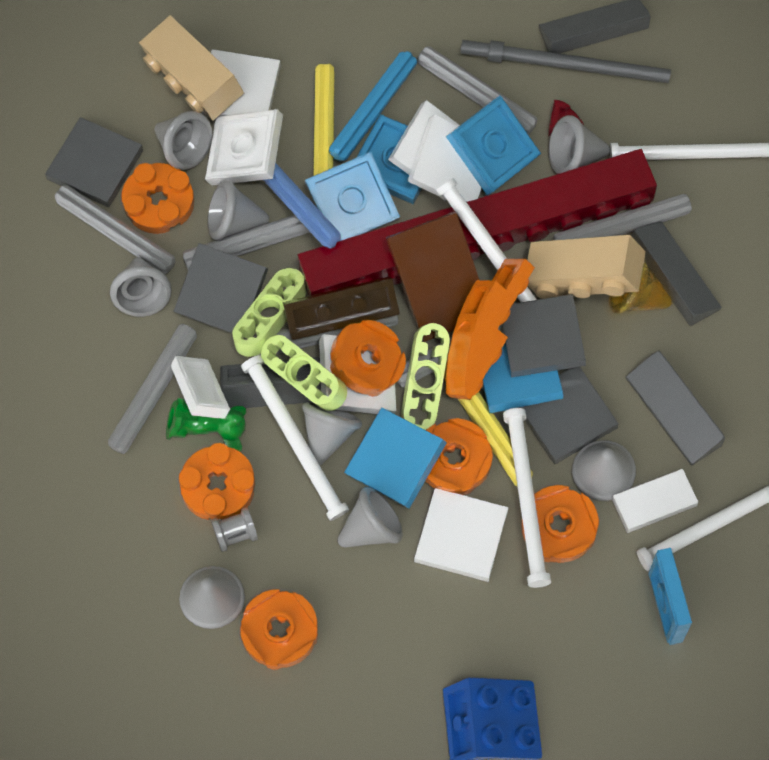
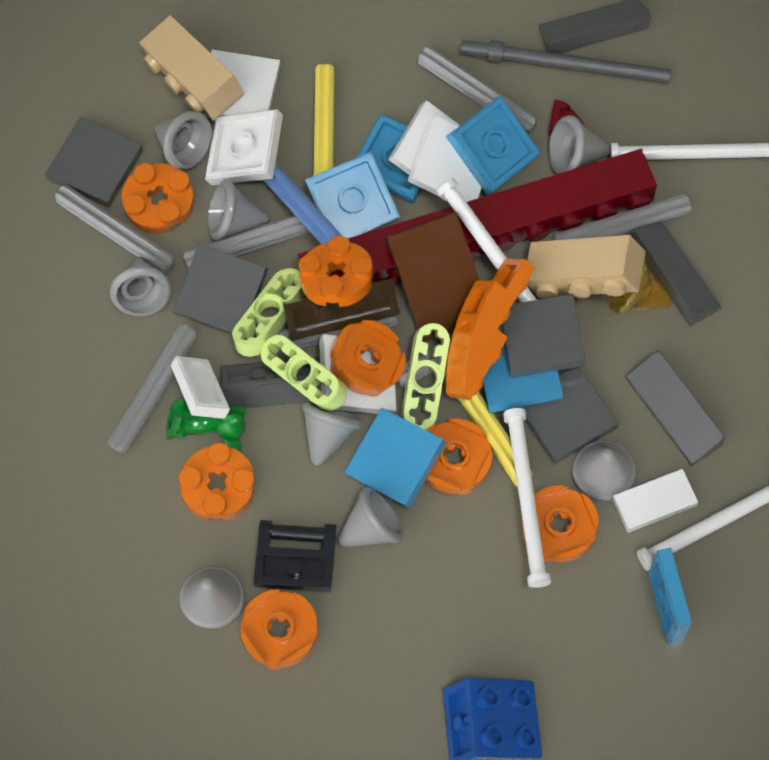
light grey bush [211,507,258,552] -> none
white bar [241,355,350,521] -> none
dark azure axle [329,51,417,161] -> none
white tile [414,488,508,582] -> none
none -> black plate [254,520,337,592]
none -> orange plate [298,236,374,307]

